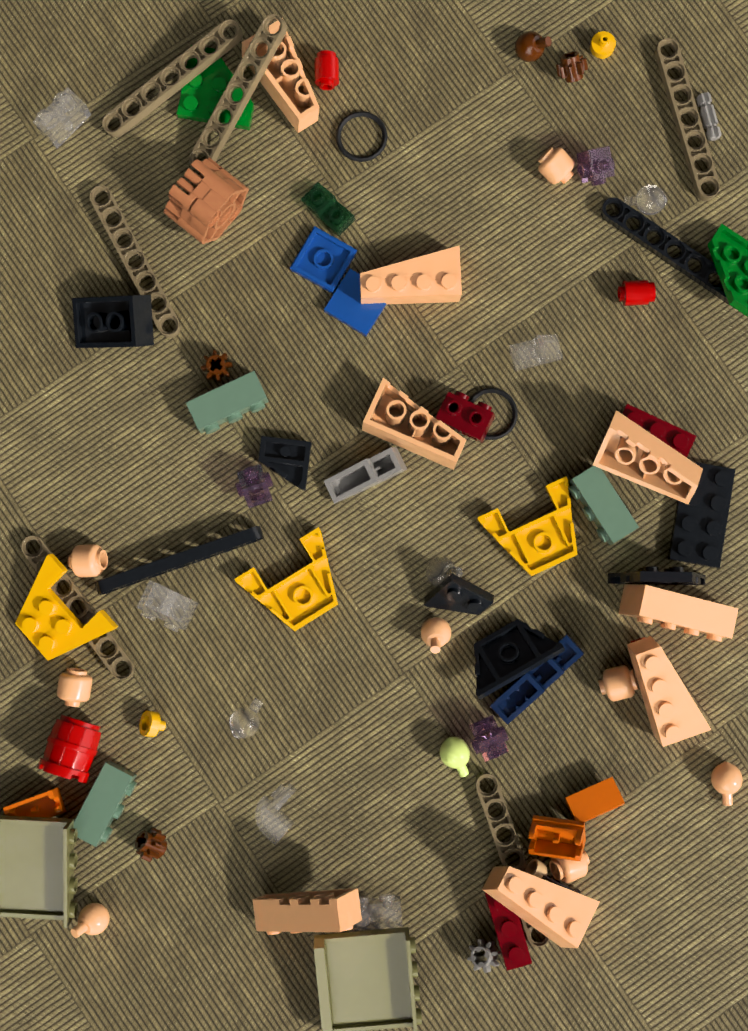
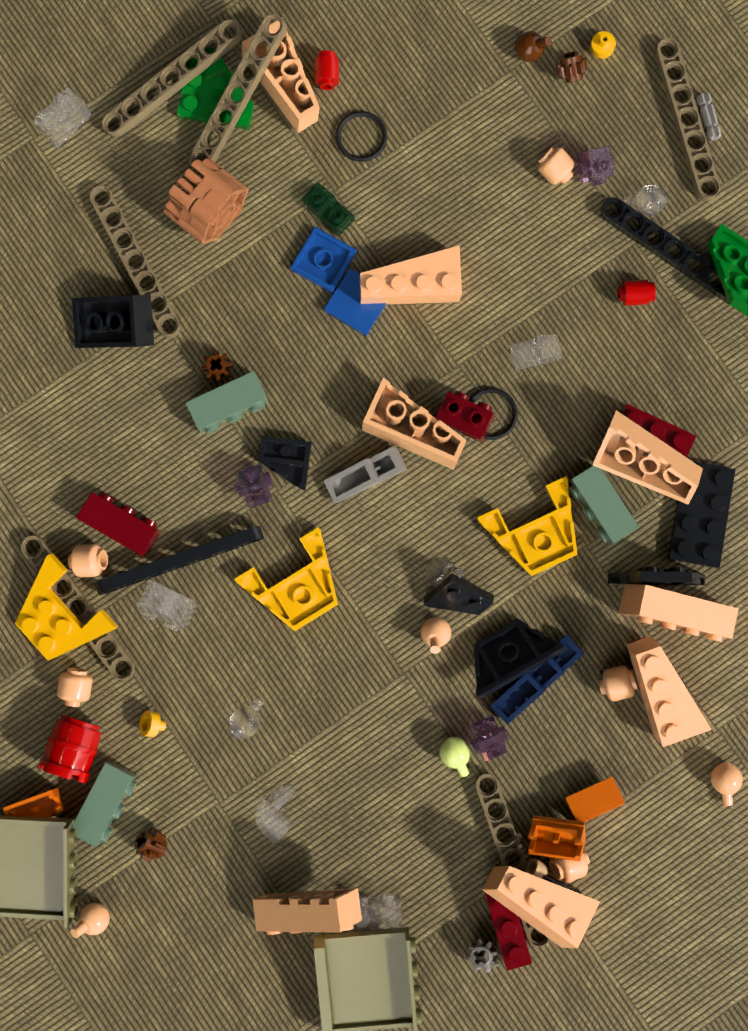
none -> dark red brick [76,492,161,558]

